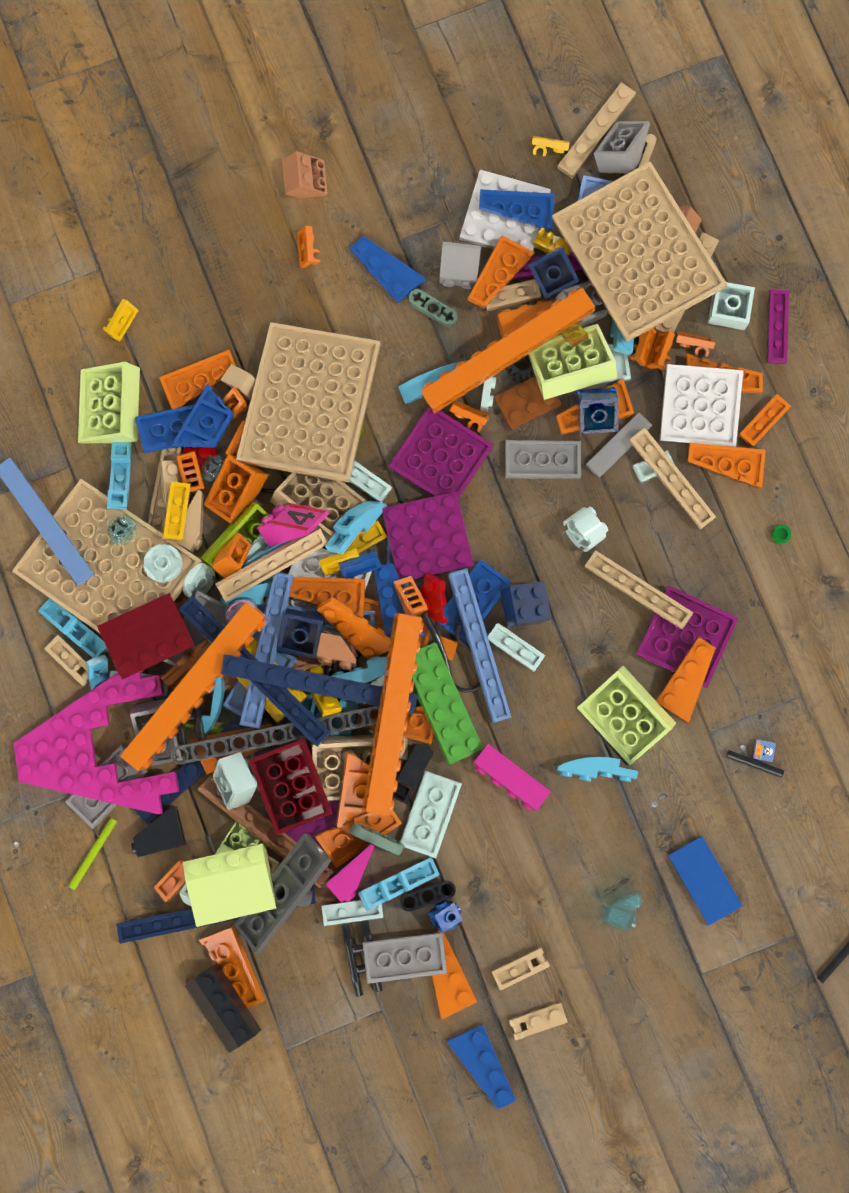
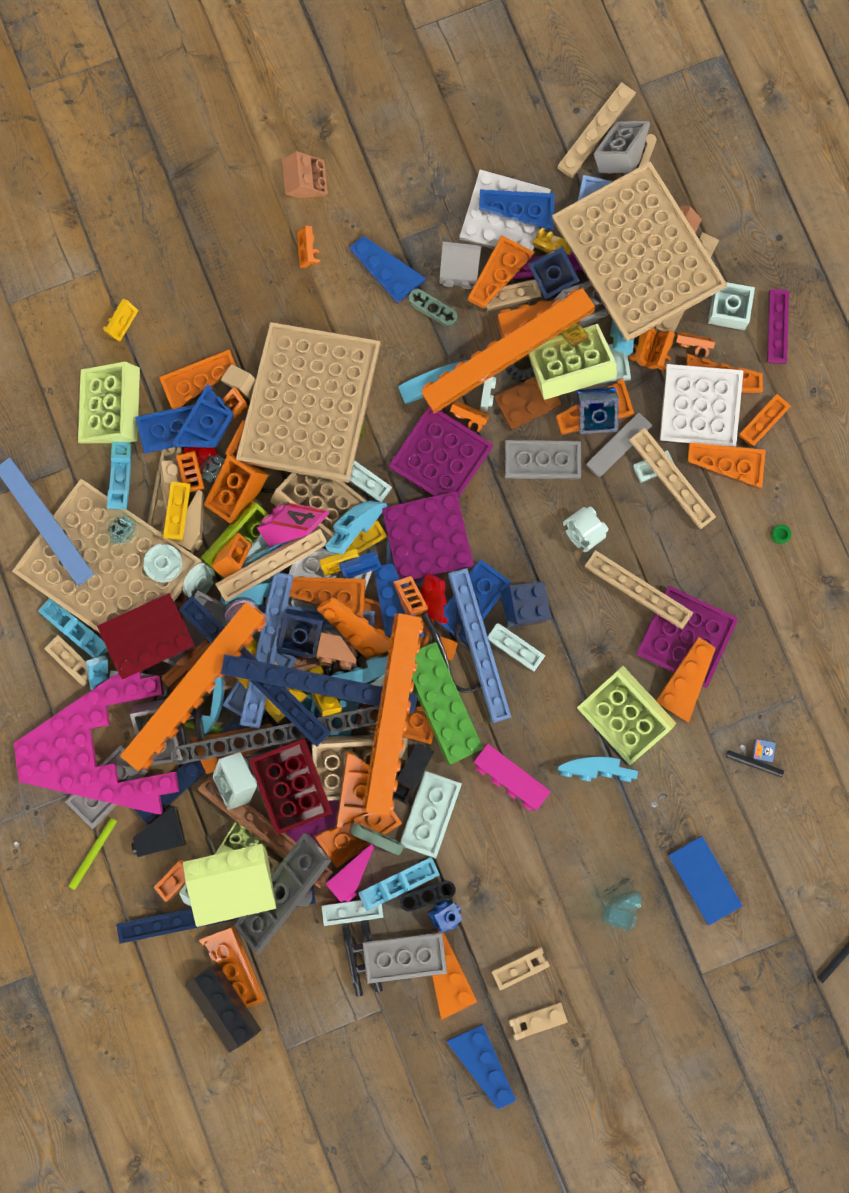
yellow plate [532,136,569,156] -> none

